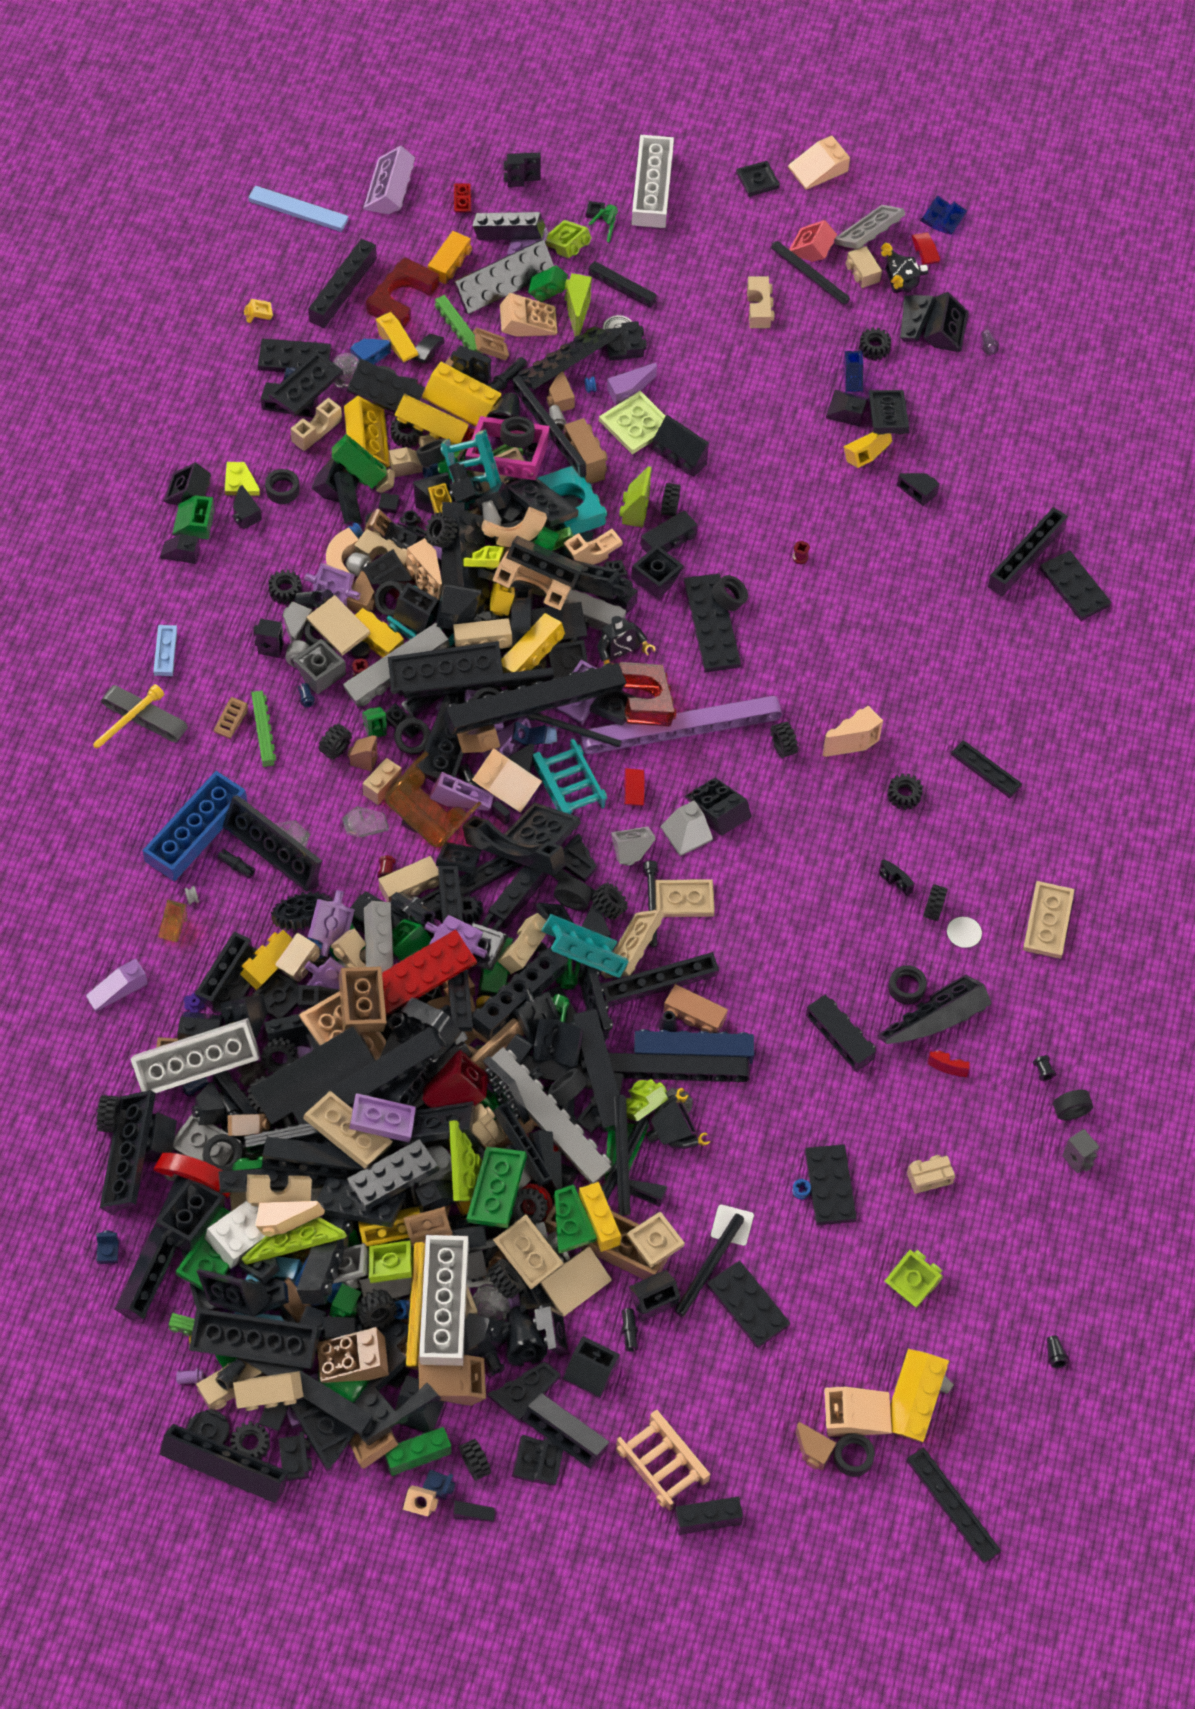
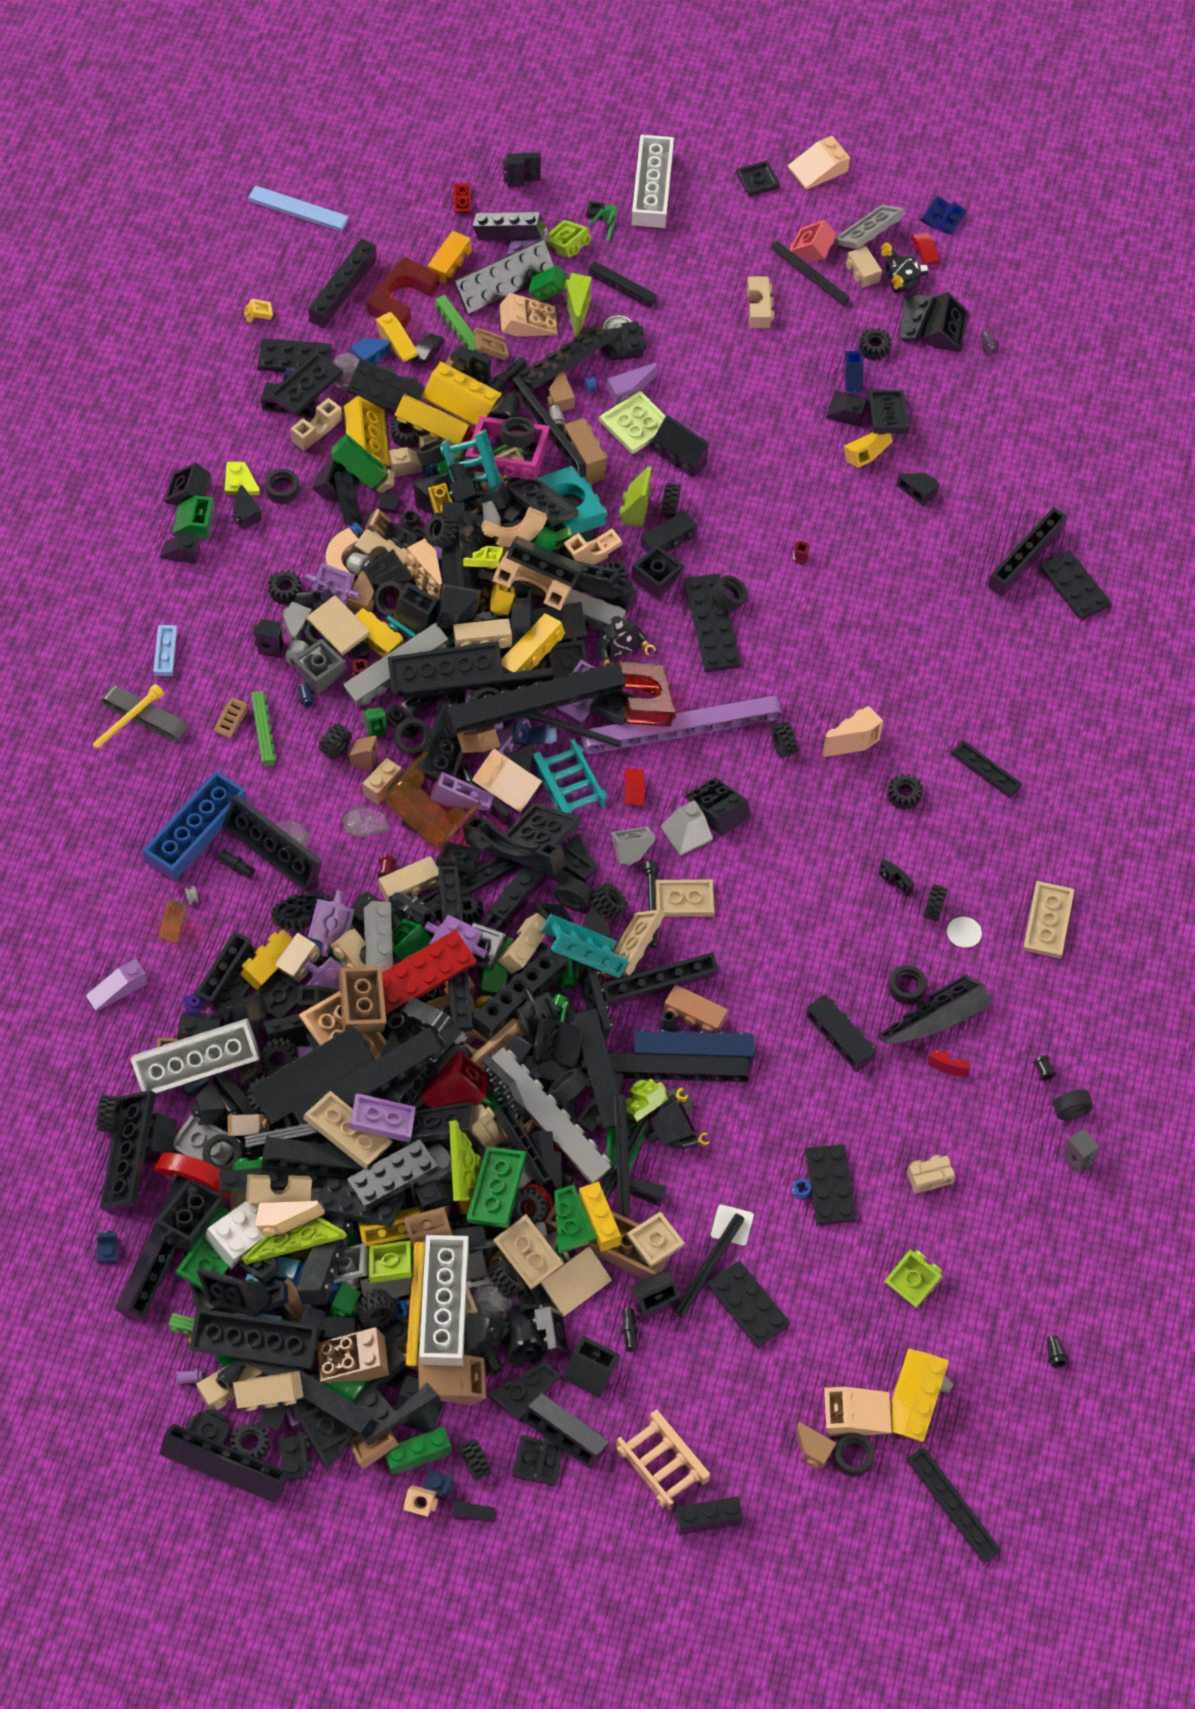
lavender slope [363,146,415,214] -> none

